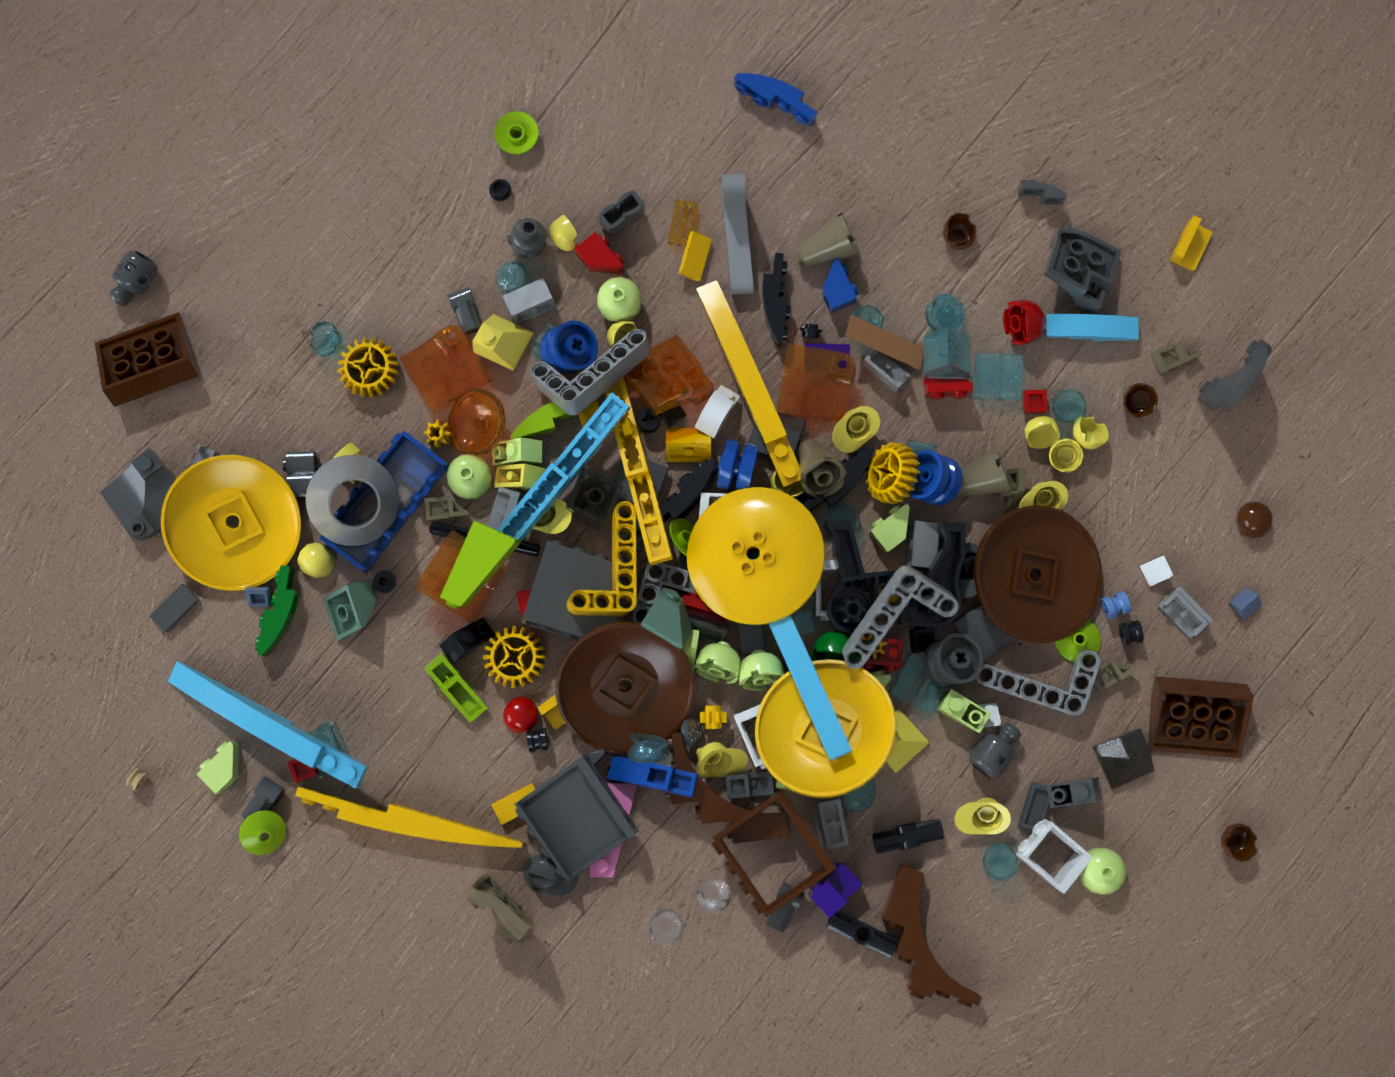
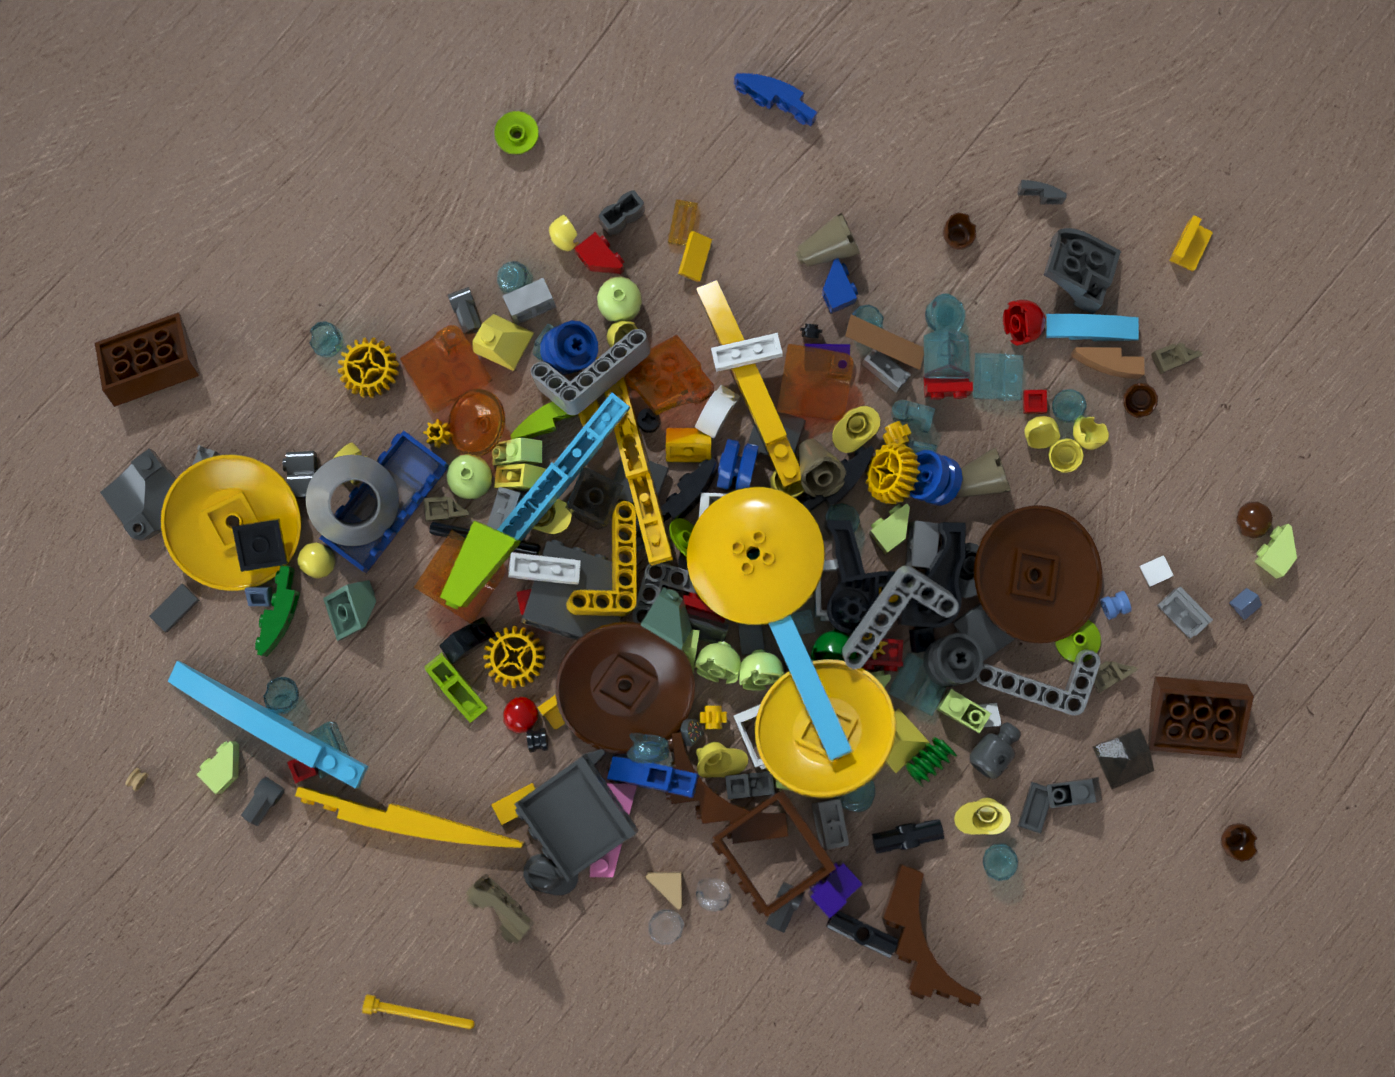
dark grey piece [109,250,158,306] -> none
lime dish [239,810,286,855] -> none
black plate [373,571,396,594] -> none
black plate [489,179,512,201] -> none
dark grey piece [507,218,549,259] -> none
black slope [655,397,687,428] -> none
light grey beam [721,172,754,295] -> none
black slope [762,253,791,347] -> none
dark tan slope [1000,468,1027,512] -> none
white window [1015,818,1093,894] -> none
light yellow piece [1019,481,1069,510] -> none
yellowish green cylinder [1079,848,1127,895] -> none
black wheel [1119,620,1144,646] -> none
dark grey slope [1197,339,1272,411] -> none
none -> black plate [232,518,288,572]
none -> clear light blue hair [263,677,299,714]
none -> yellow piece [362,994,475,1029]
none -> white plate [508,553,581,585]
none -> tan slope [645,872,682,910]
none -> white plate [711,333,783,372]
none -> yellow gear [883,421,912,445]
none -> clear light blue leg [891,400,936,433]
none -> green piece [905,737,957,788]
none -> medium nougat slope [1071,347,1145,379]
none -> yellowish green slope [1255,524,1297,579]

